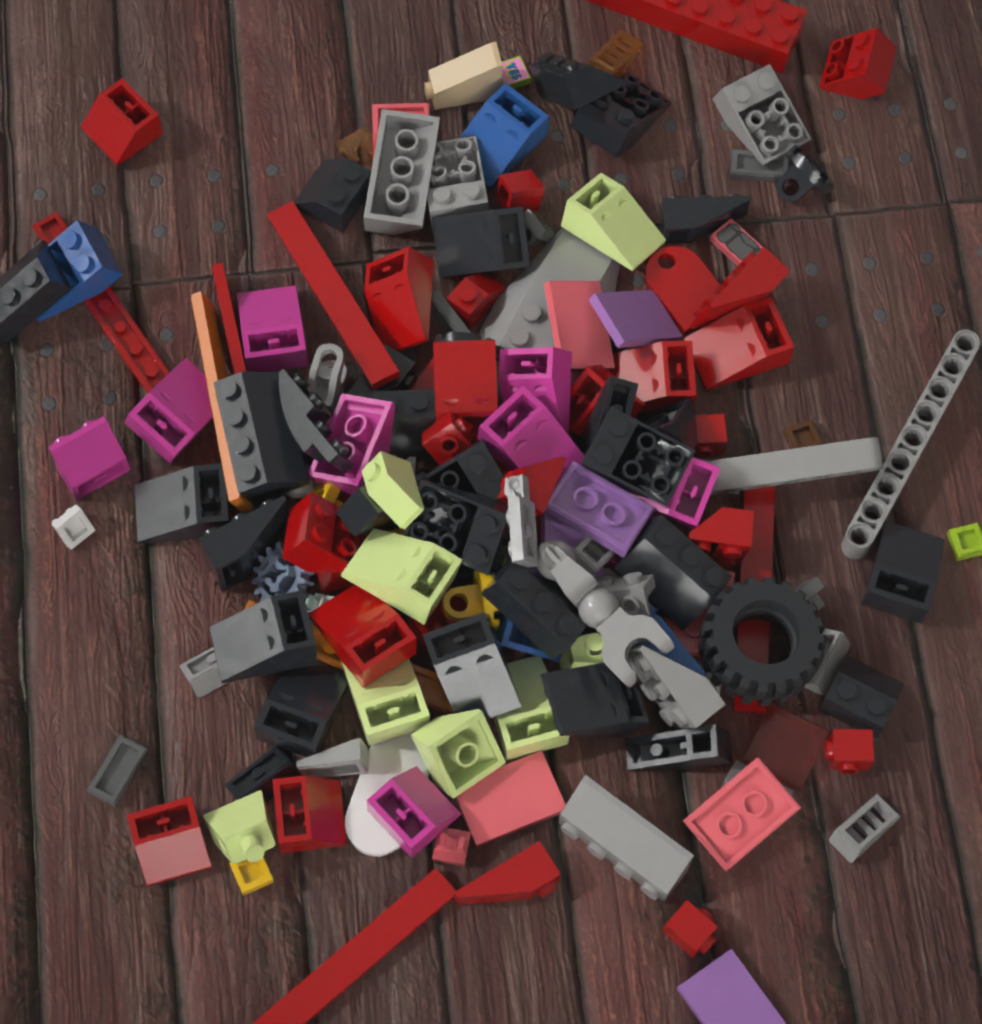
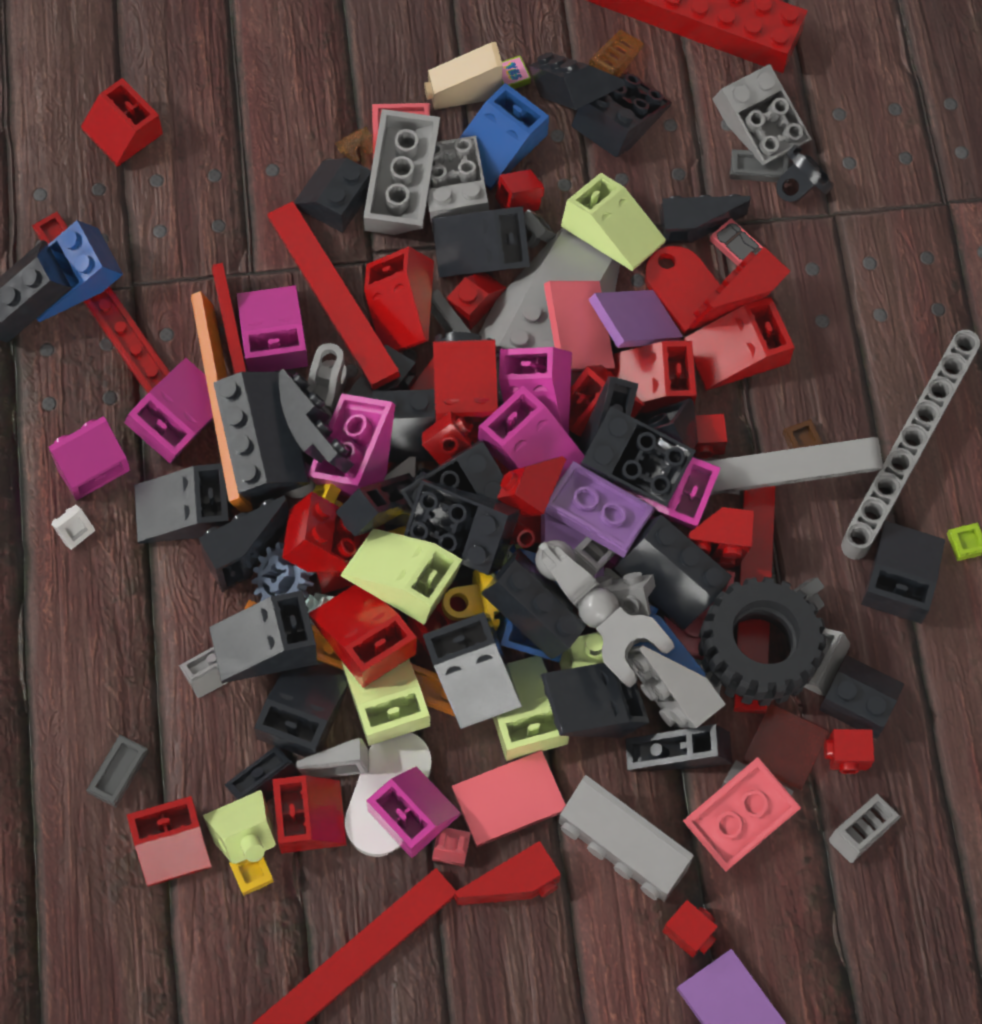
yellowish green slope [362,451,424,529] -> none
yellowish green slope [411,709,506,799] -> none
light grey hinge [504,475,539,568] -> none
red slope [819,27,897,100] -> none

